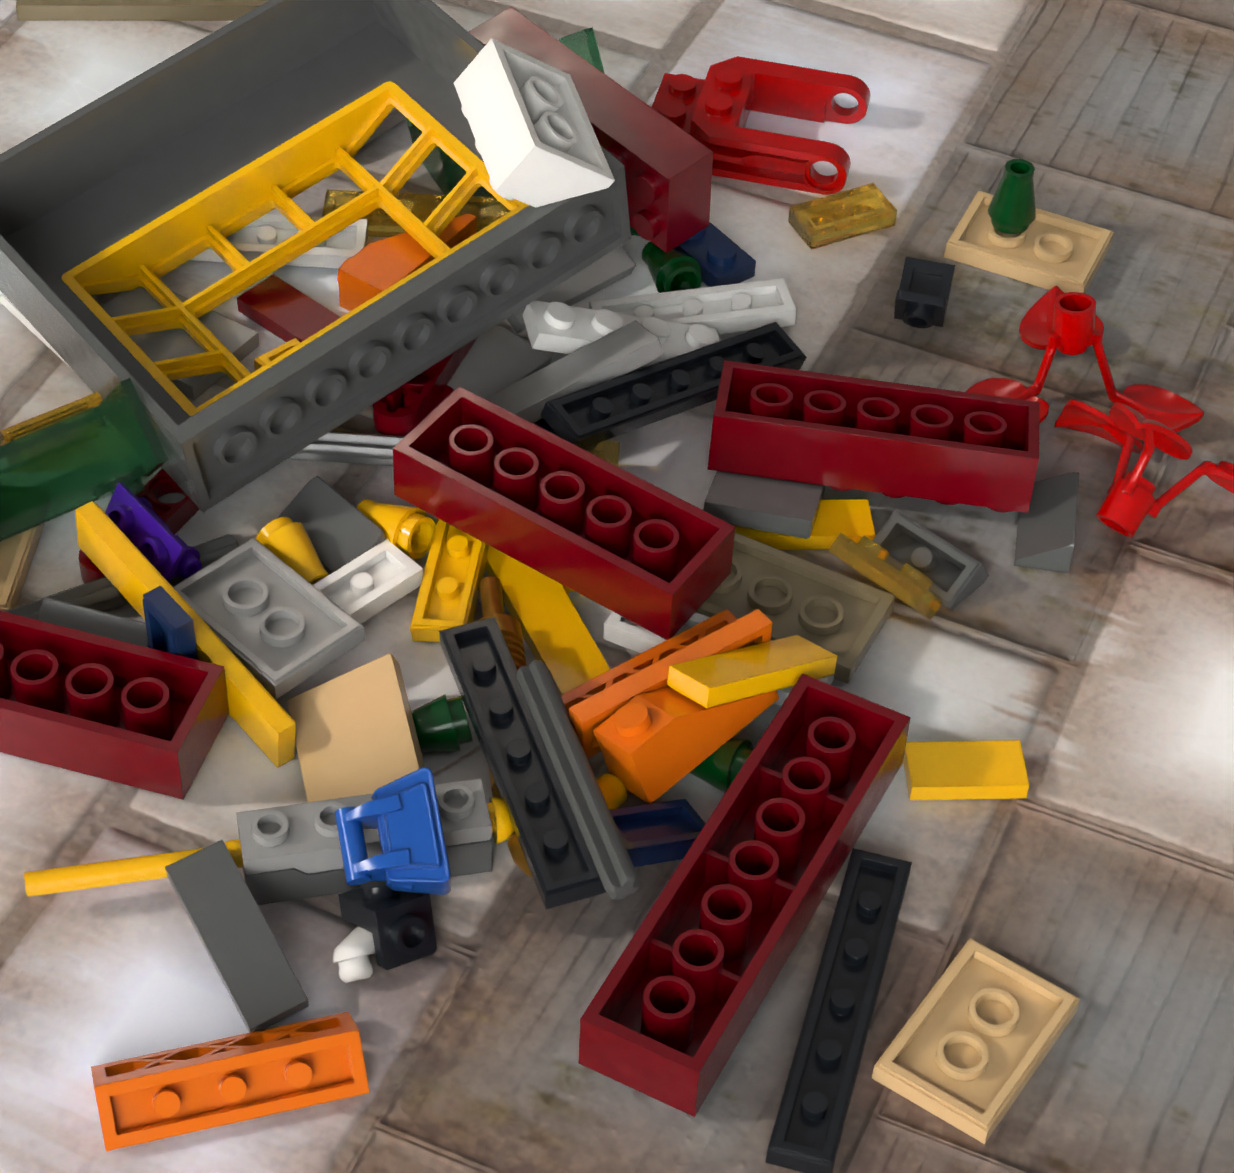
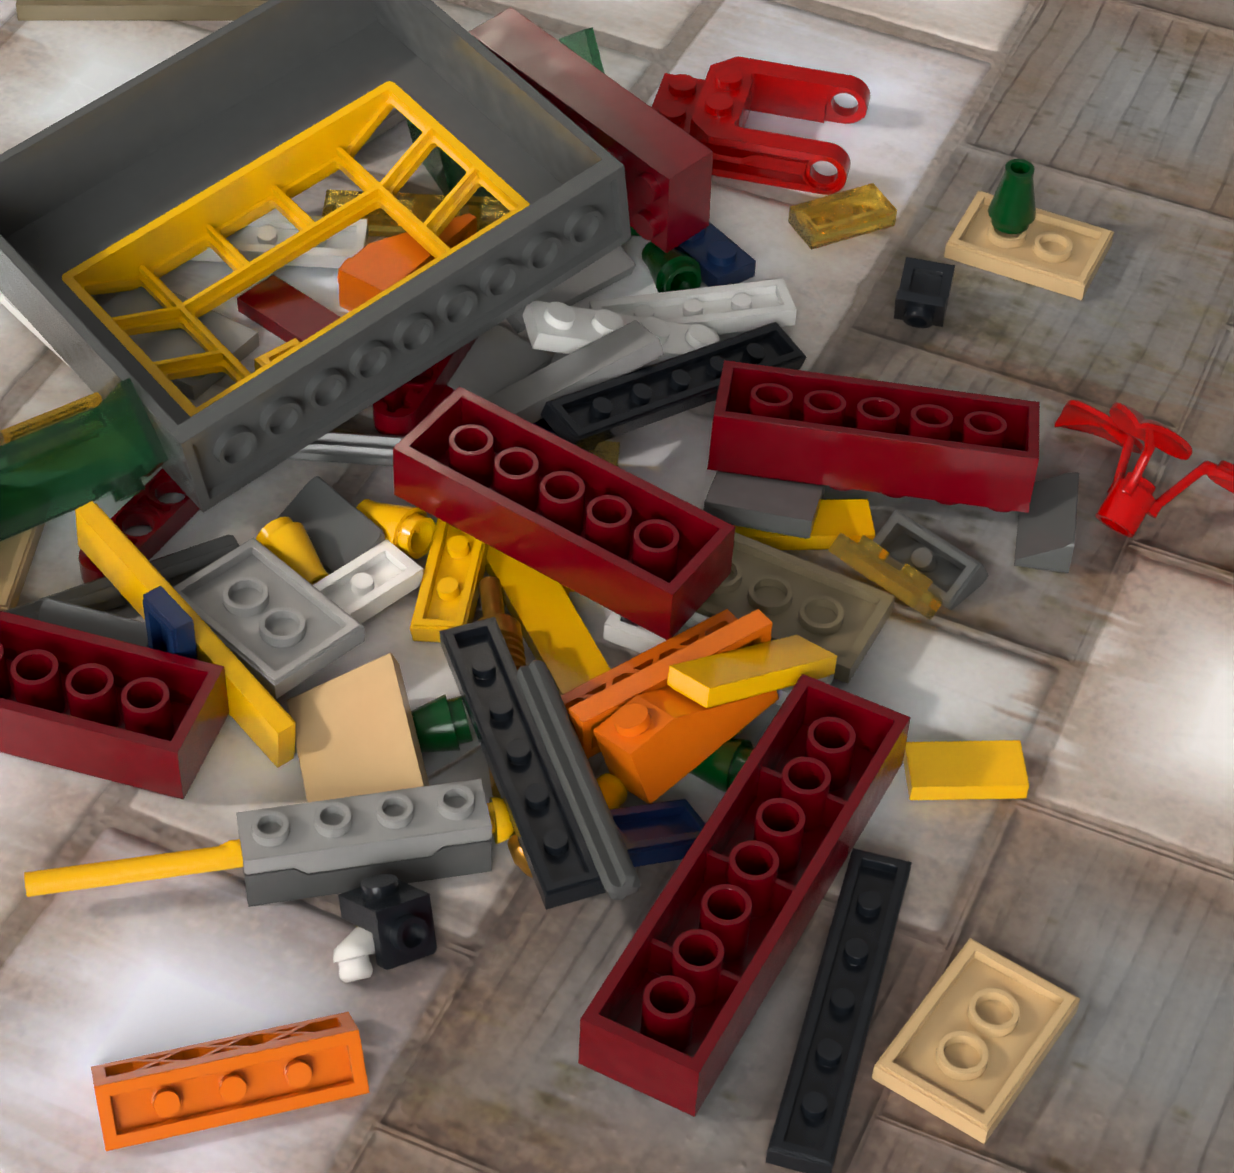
dark purple hinge [105,482,202,583] -> none
dark grey tile [165,840,309,1033] -> none
blue piece [335,767,452,895] -> none
white slope [454,38,615,208] -> none
red plant [966,286,1204,433] -> none

